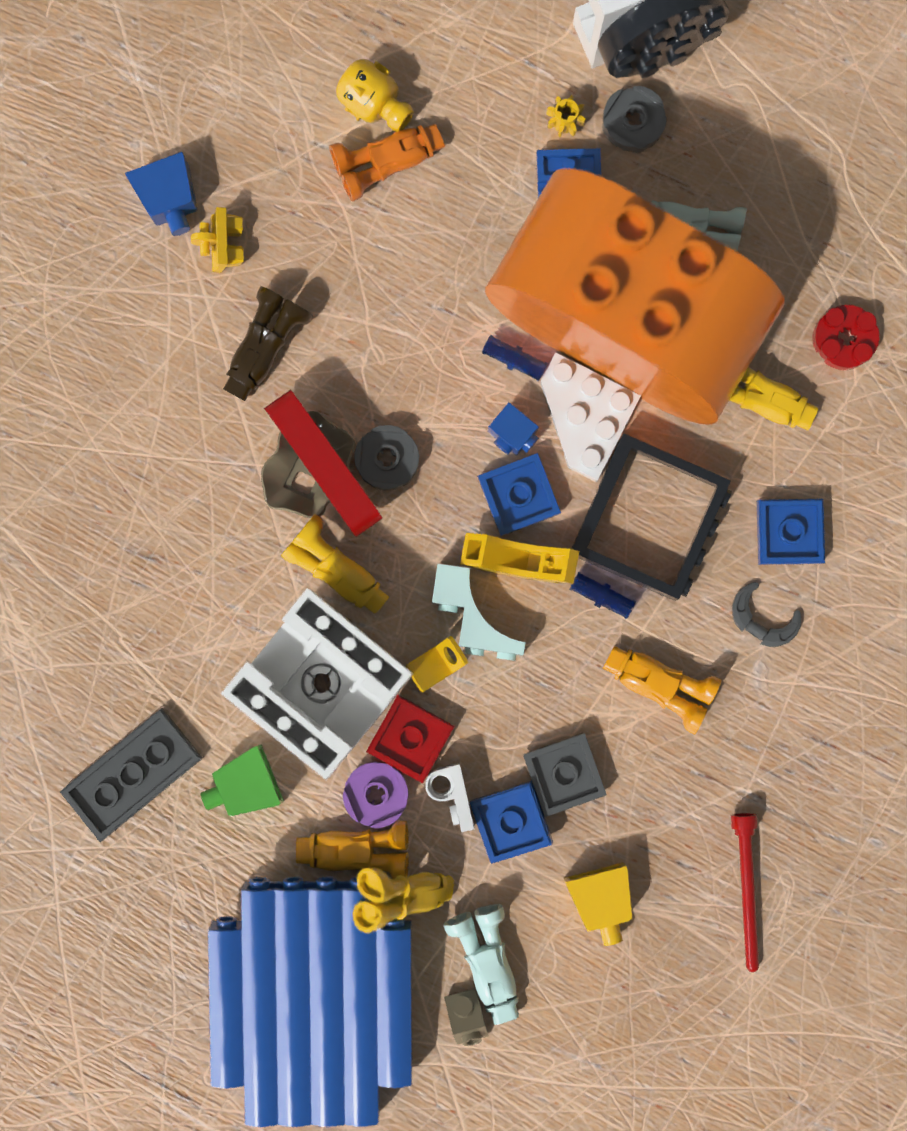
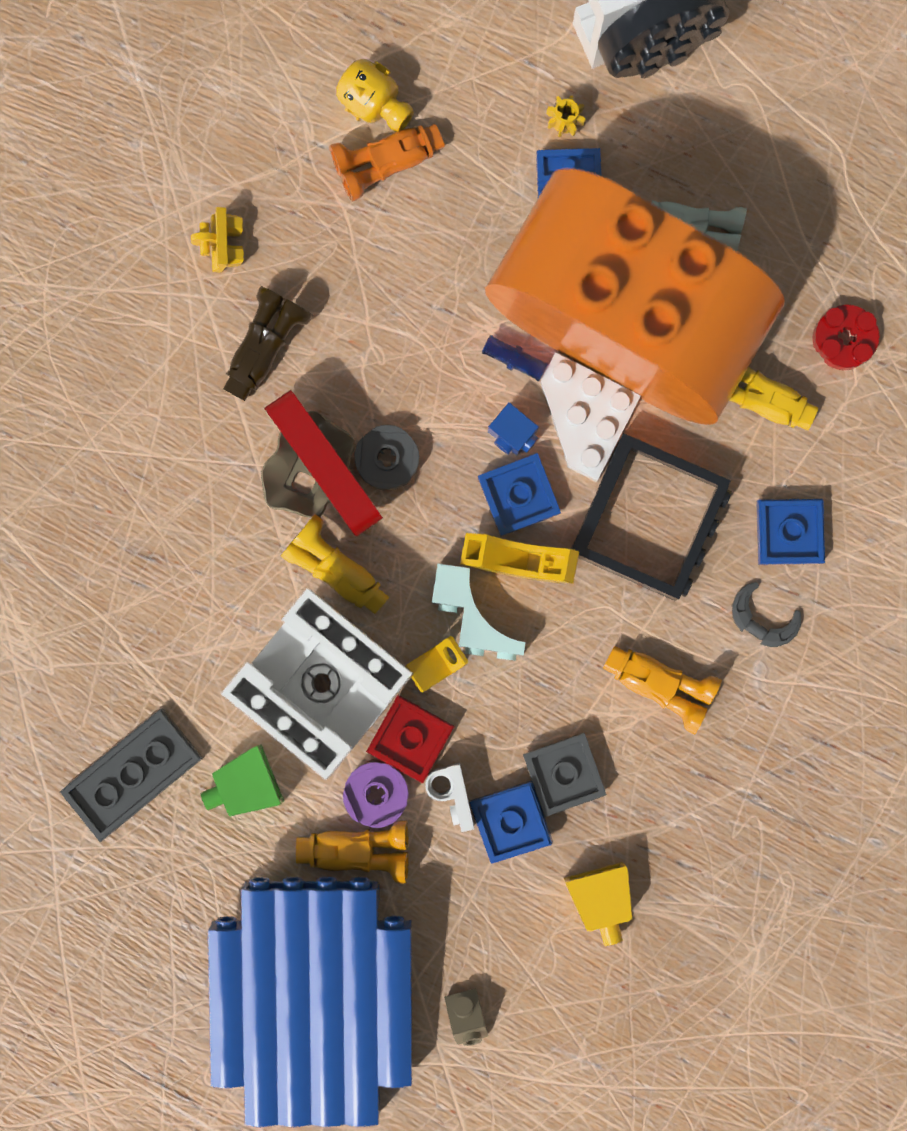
blue torso [125,152,197,236] -> none
yellow piece [353,867,454,933] -> none
light aqua piece [443,904,519,1025] -> none
clear blue pin [569,571,636,619] -> none
dark grey plate [602,86,666,153] -> none
red piece [731,813,759,972] -> none

